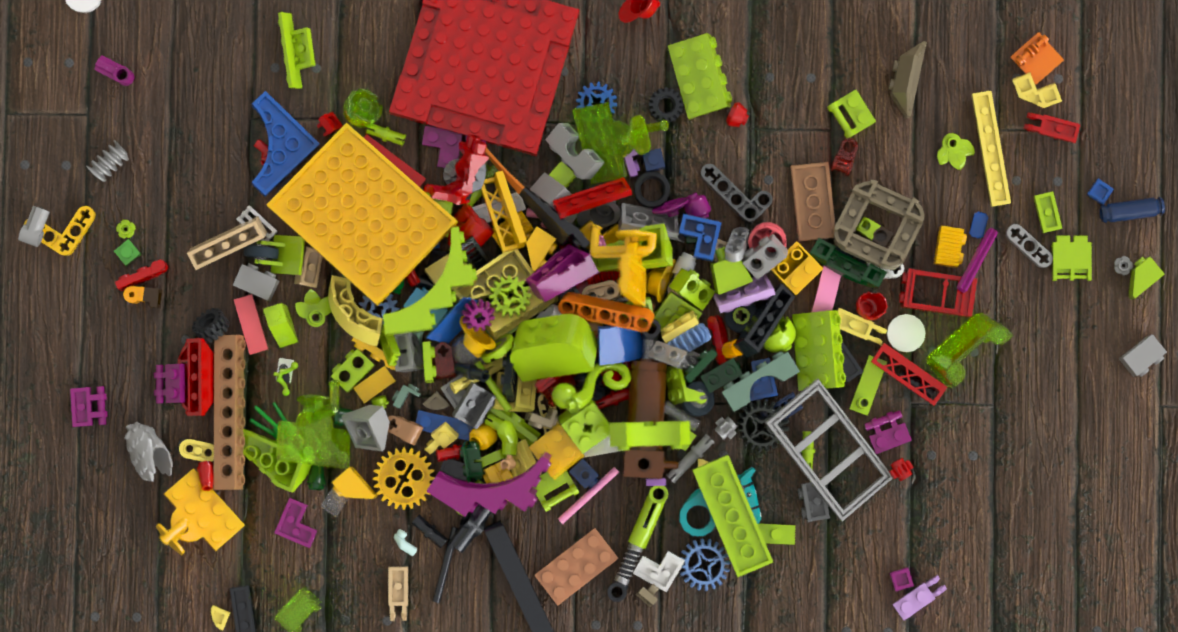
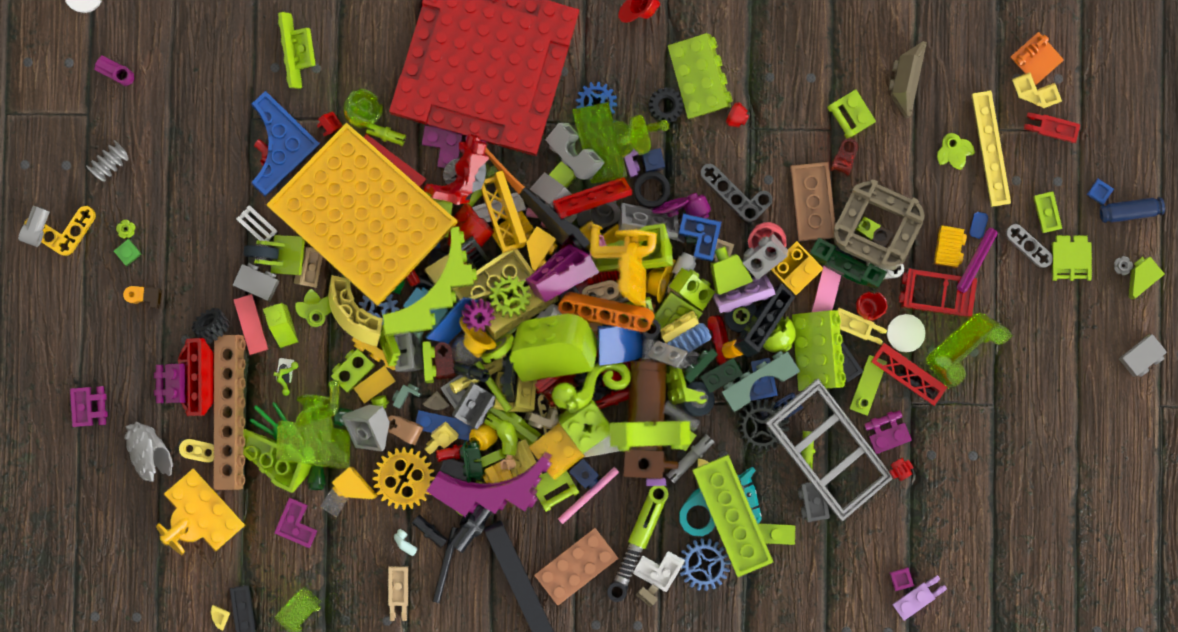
red hinge [115,260,169,292] -> none
tan brick [187,216,267,270] -> none
red cone [197,461,214,491] -> none
light grey gear [714,416,738,439] -> none
light grey beam [725,227,749,262] -> none

